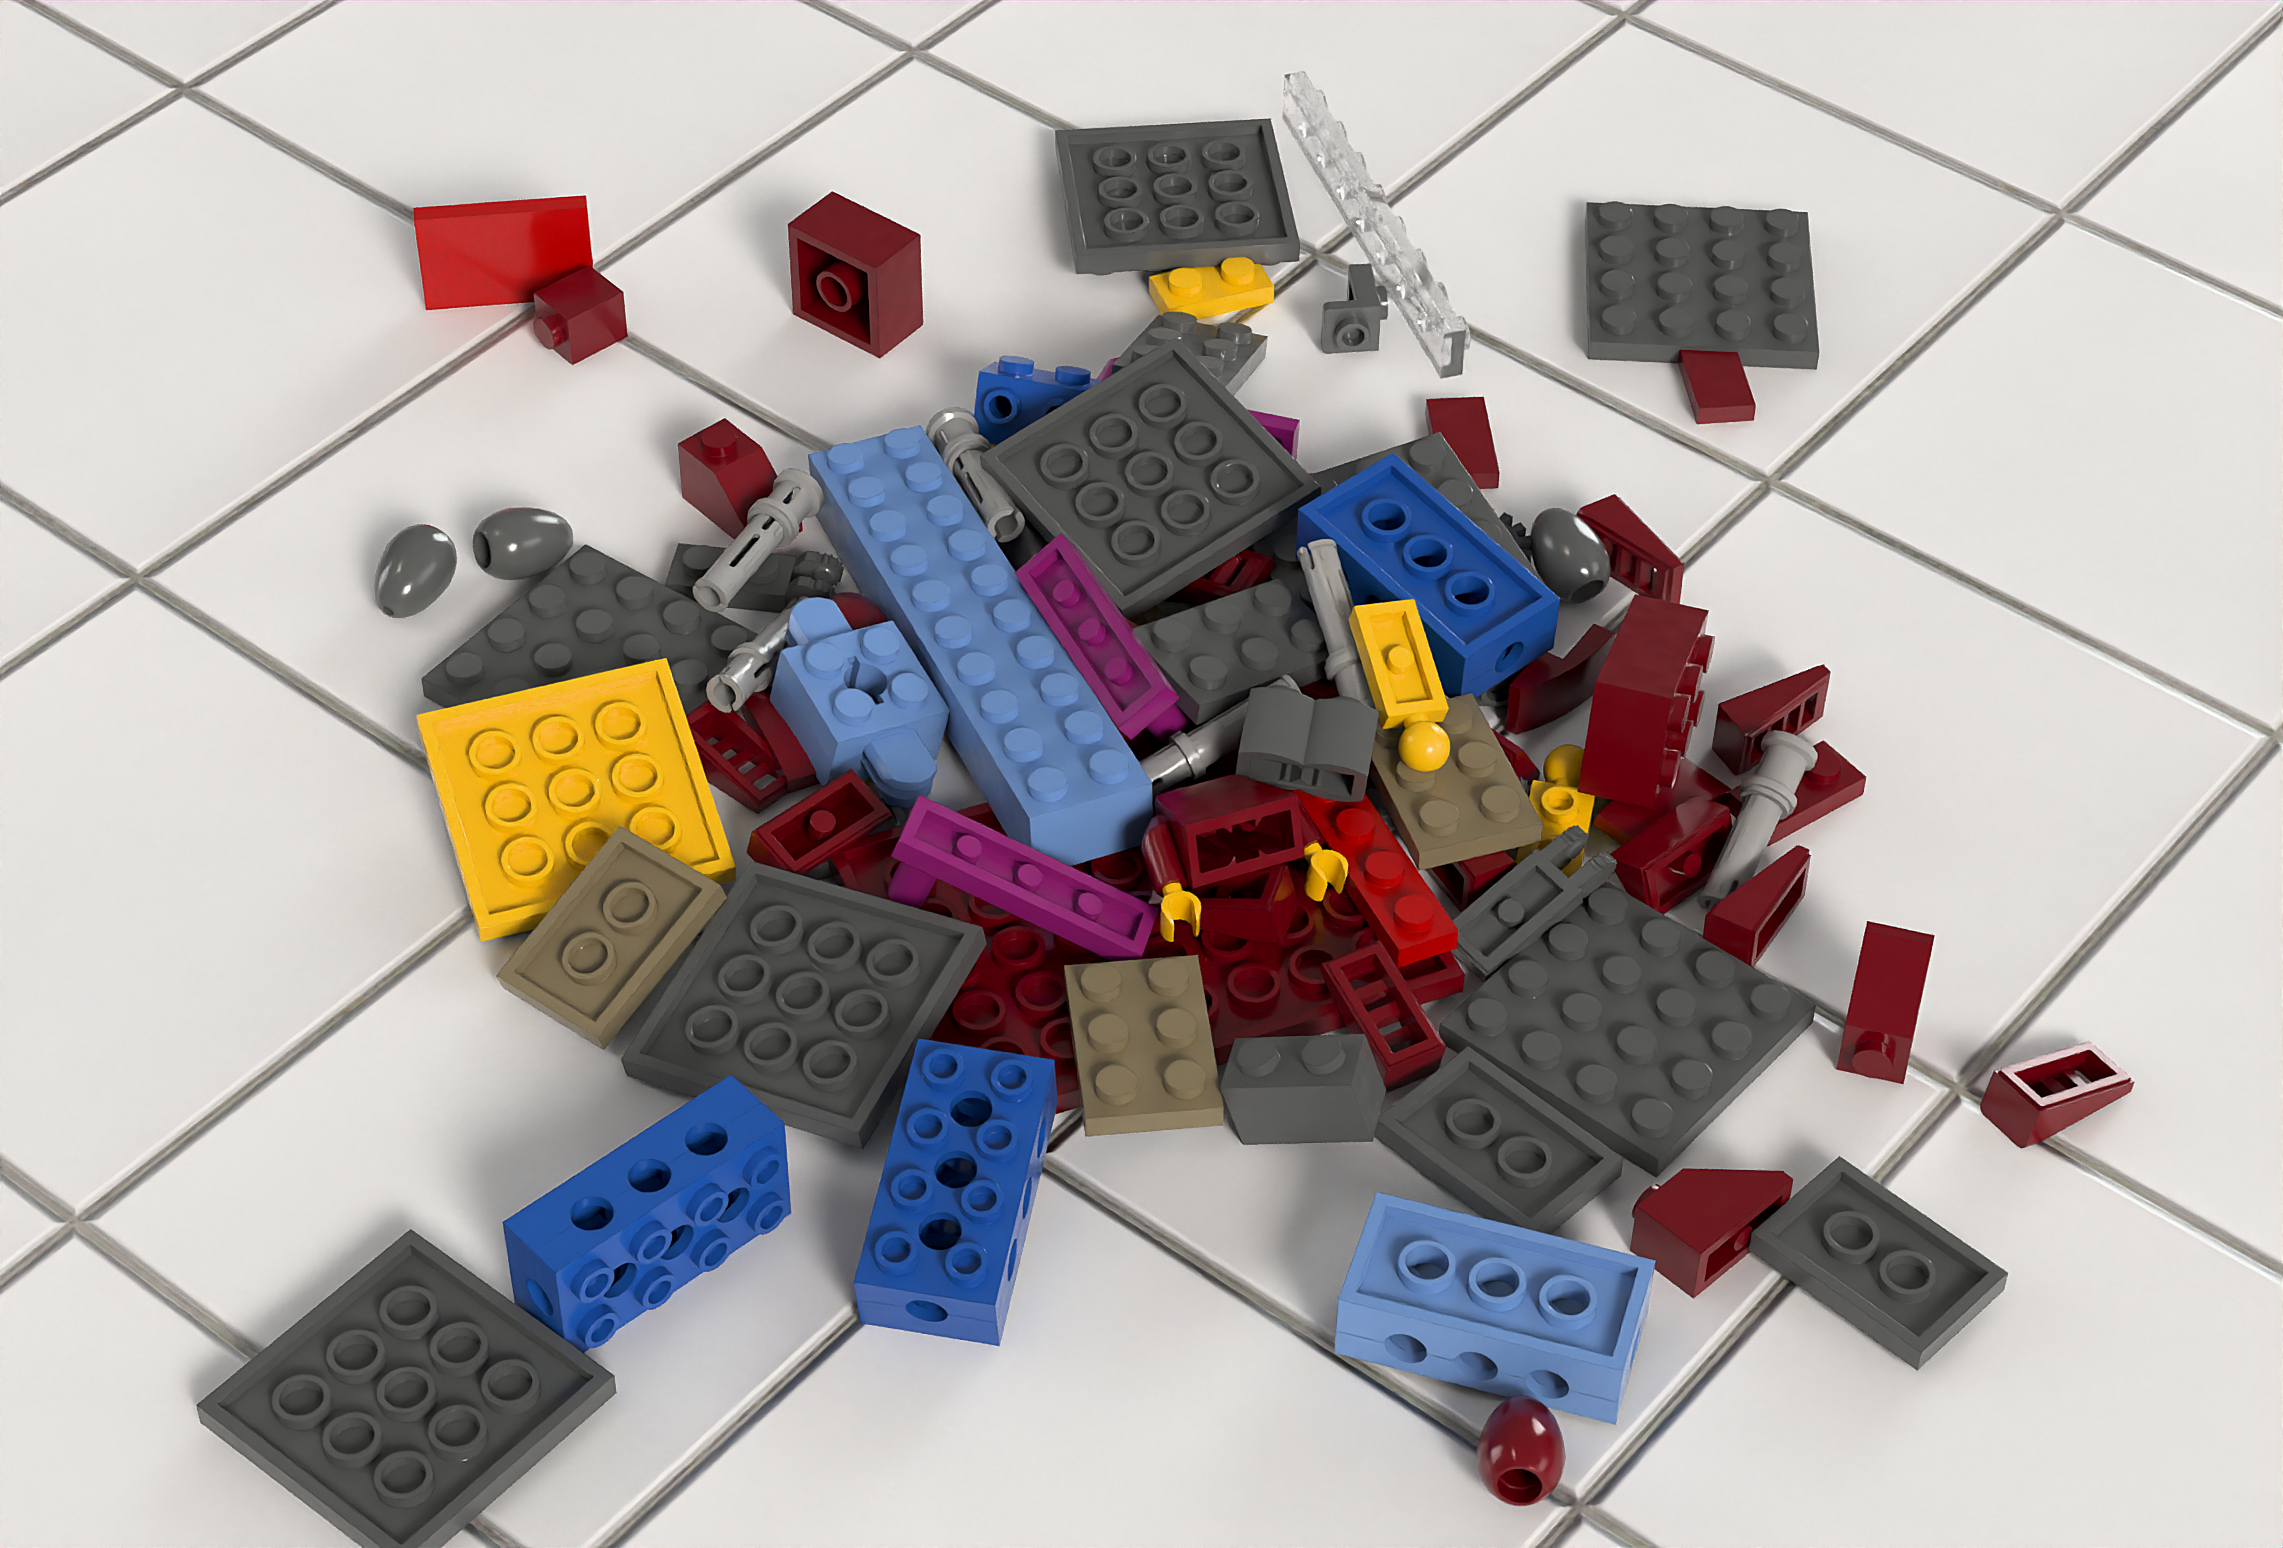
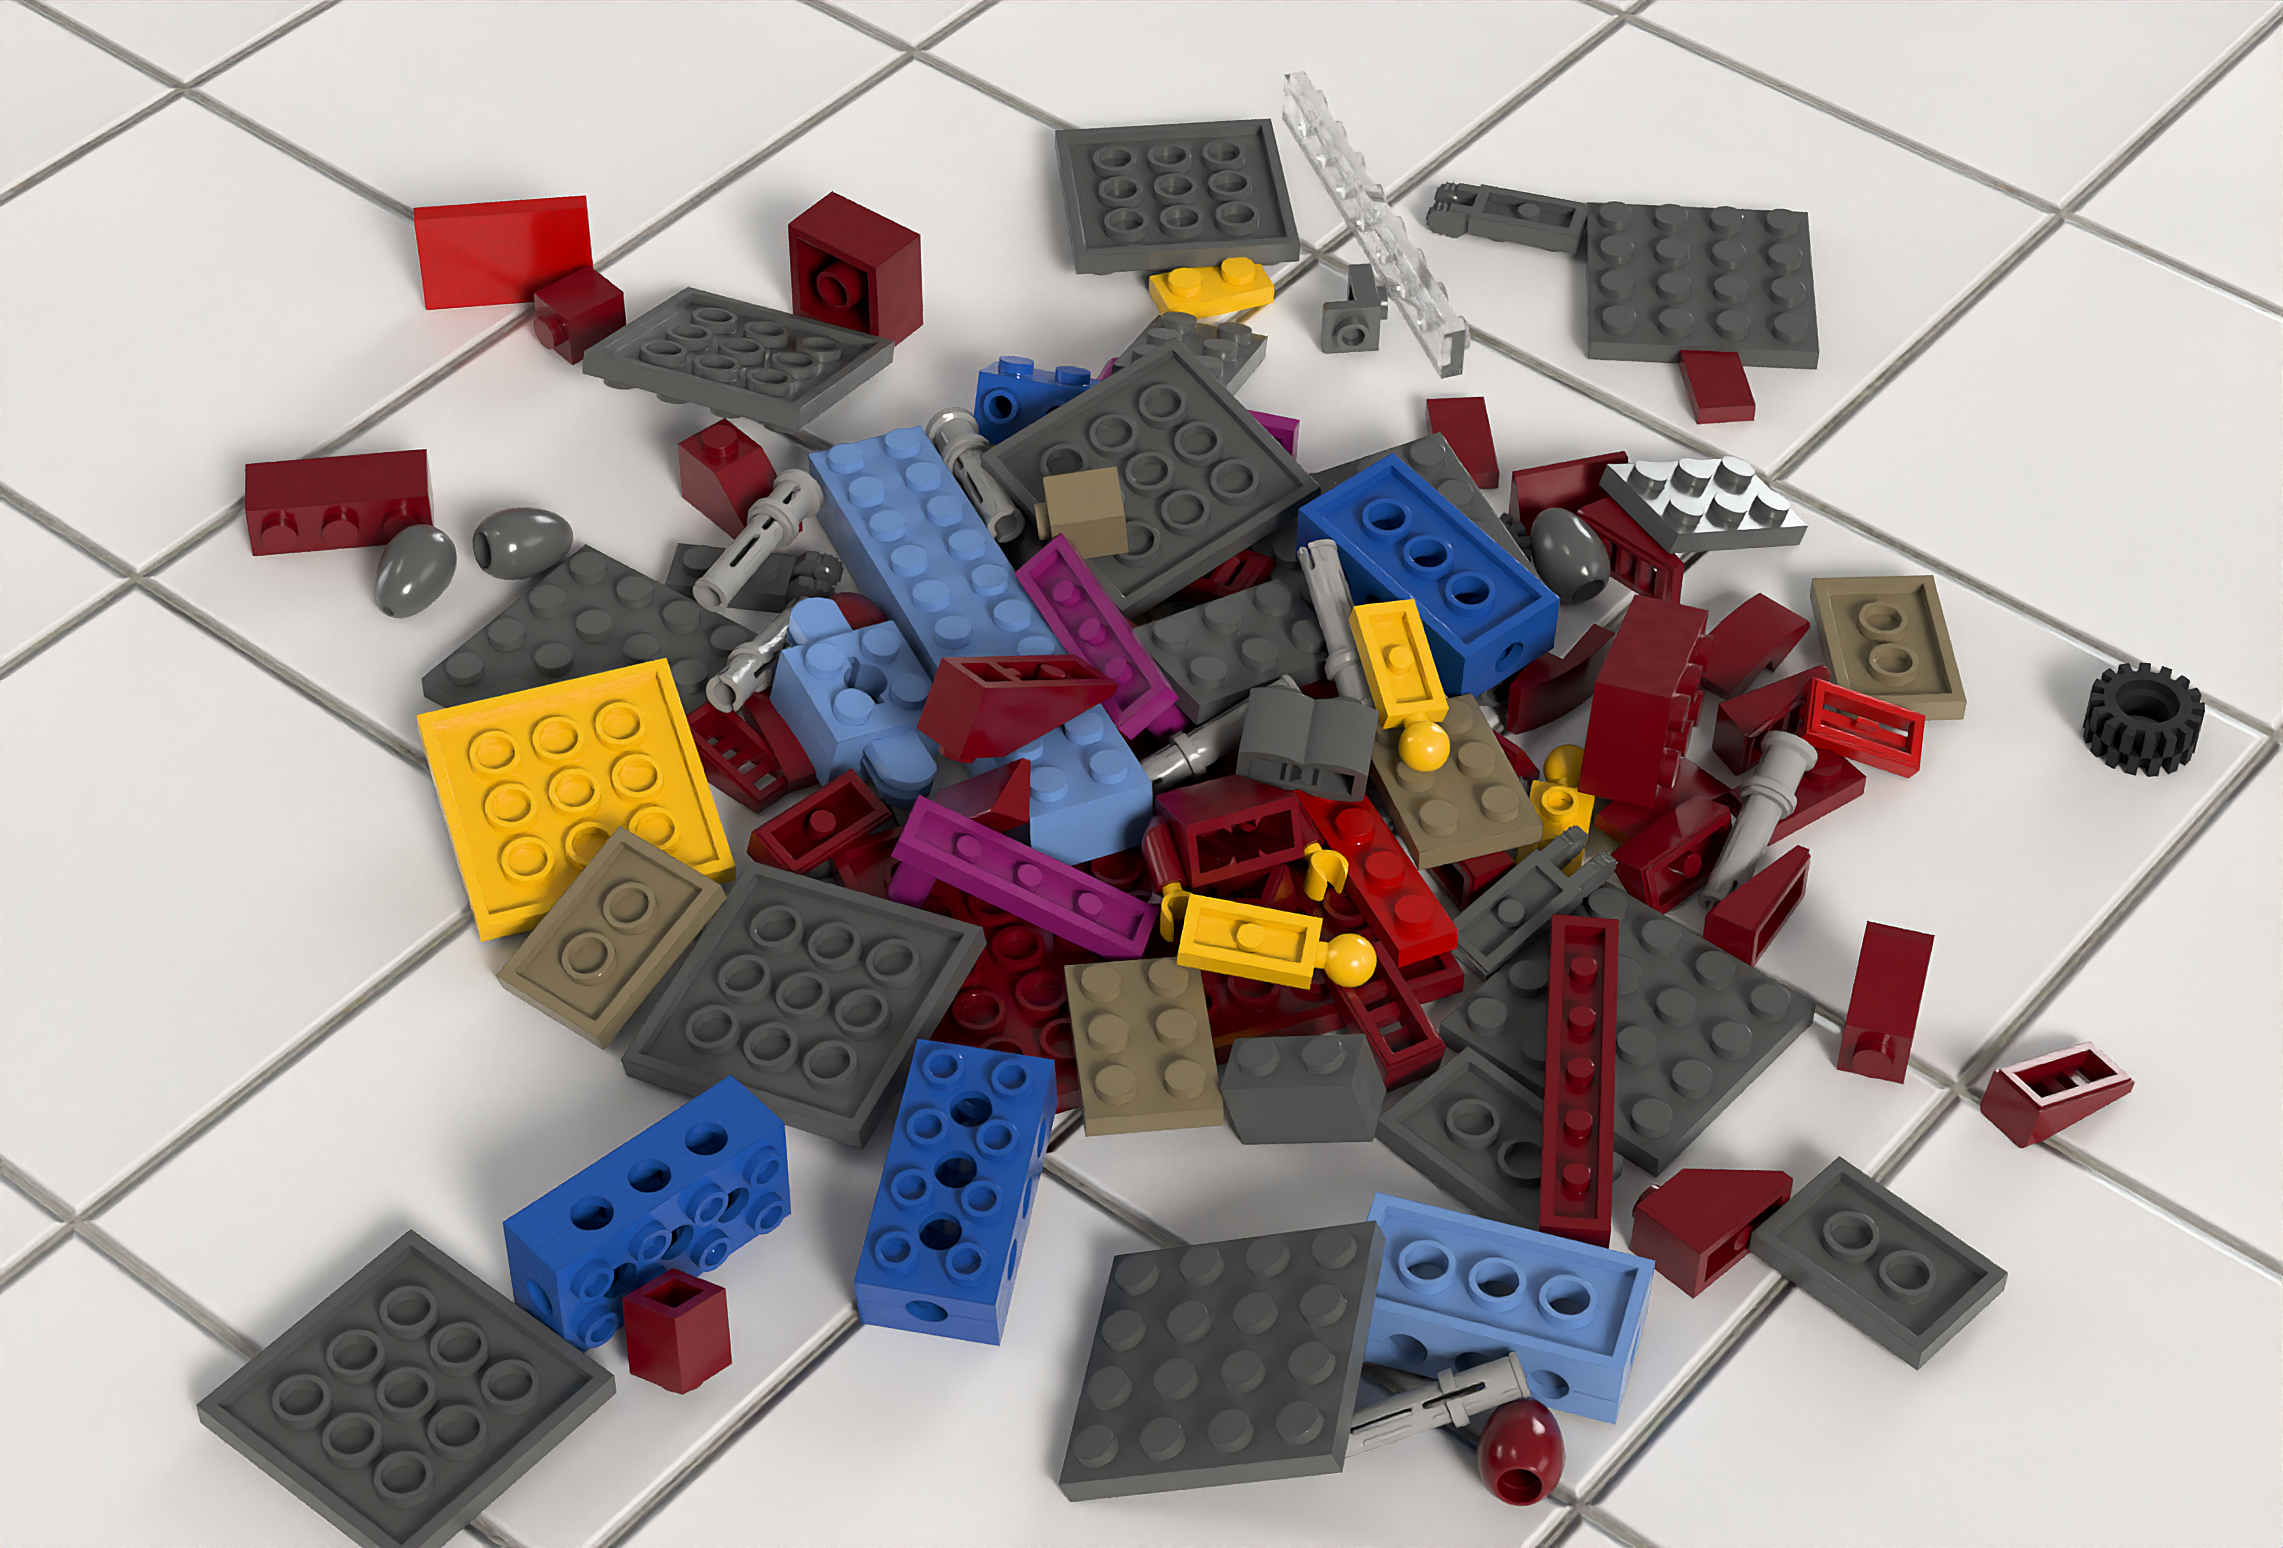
none -> dark red brick [245,449,434,556]
none -> dark grey plate [582,287,895,433]
none -> dark red brick [622,1268,732,1395]
none -> dark red slope [916,654,1118,763]
none -> dark red slope [933,758,1031,833]
none -> dark tan brick [1034,466,1129,559]
none -> dark grey plate [1059,1220,1386,1502]
none -> yellow plate [1176,894,1377,990]
none -> light grey pin [1345,1351,1531,1459]
none -> dark grey hinge [1425,181,1589,254]
none -> dark red slope [1508,451,1629,536]
none -> dark red plate [1538,914,1619,1249]
none -> dark grey plate [1599,456,1809,554]
none -> dark red slope [1700,593,1811,701]
none -> red tile [1797,677,1926,779]
none -> dark tan plate [1810,575,1967,722]
none -> black tyre [2083,662,2205,777]

